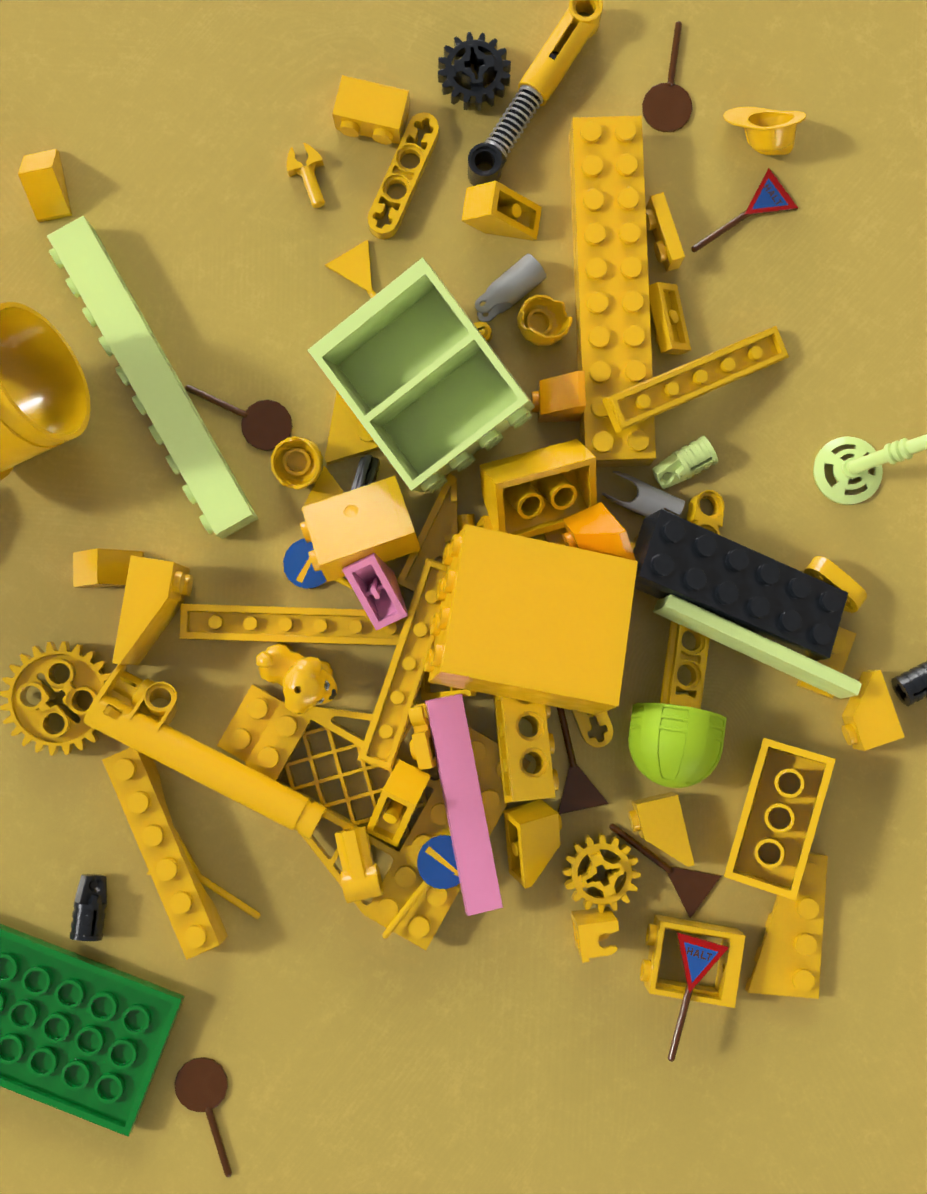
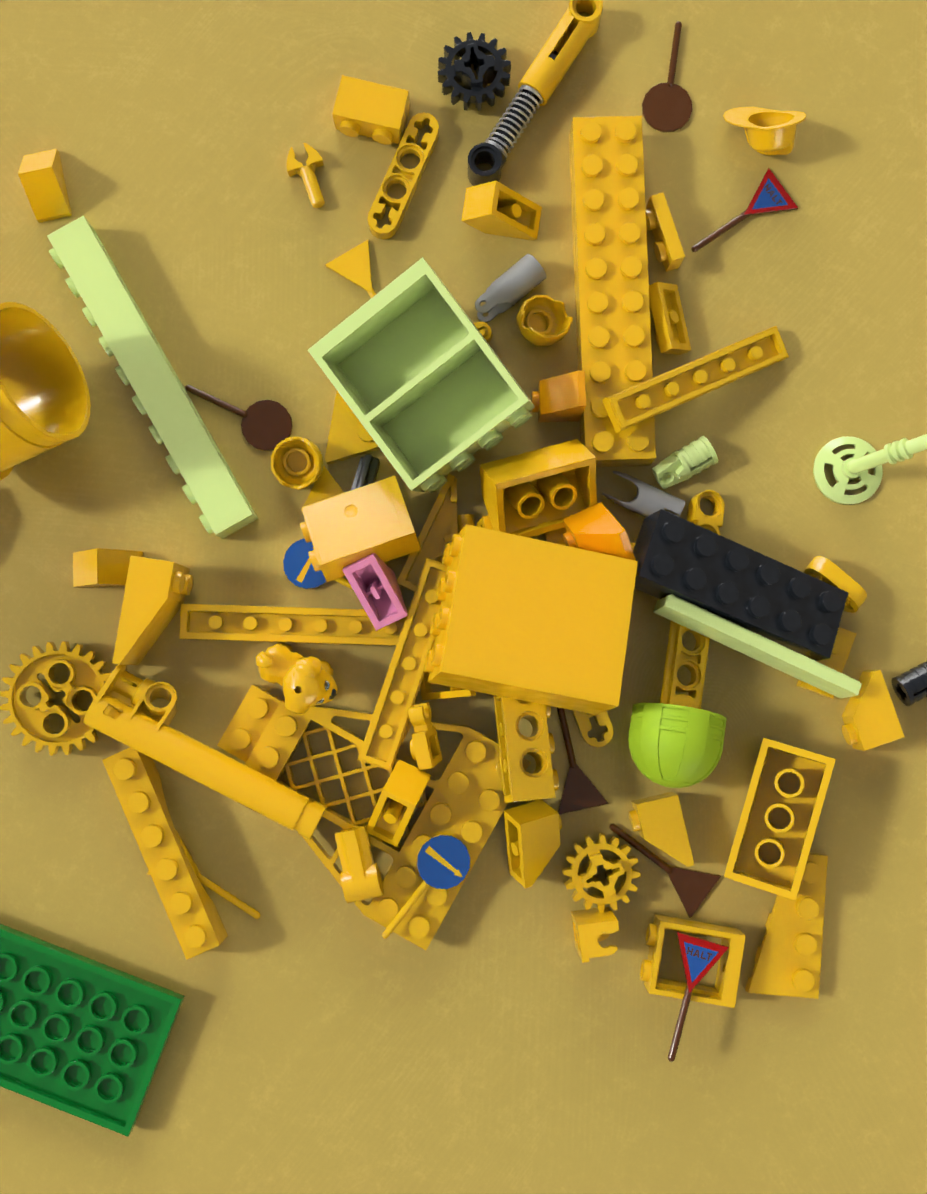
black hinge [69,874,107,941] -> none
reddish brown piece [175,1057,232,1177] -> none
bright pink tile [425,693,503,916] -> none

